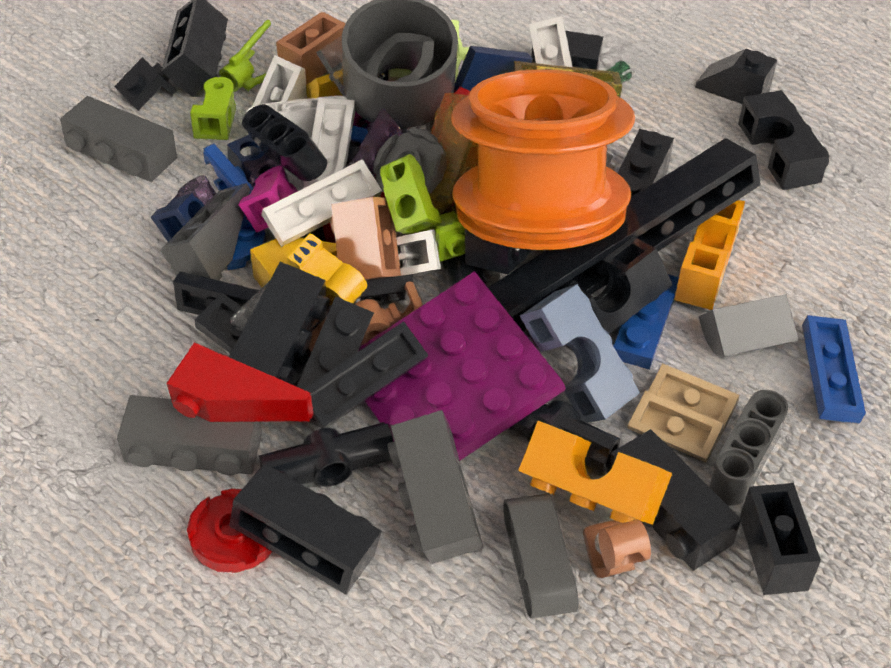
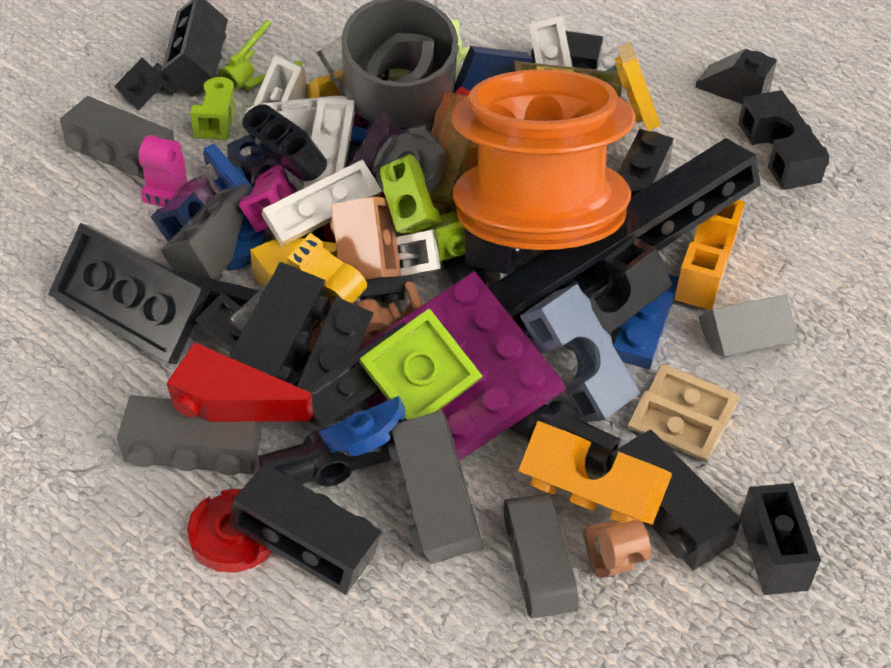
nougat brick [276,11,346,85] -> none
dark grey beam [709,390,789,506] -> none
blue plate [802,315,866,424] -> none
none -> black plate [48,223,210,364]
none -> dark pink leg [139,135,188,207]
none -> blue plate [318,396,405,456]
none -> lime plate [359,308,482,421]
none -> yellow plate [614,42,661,131]

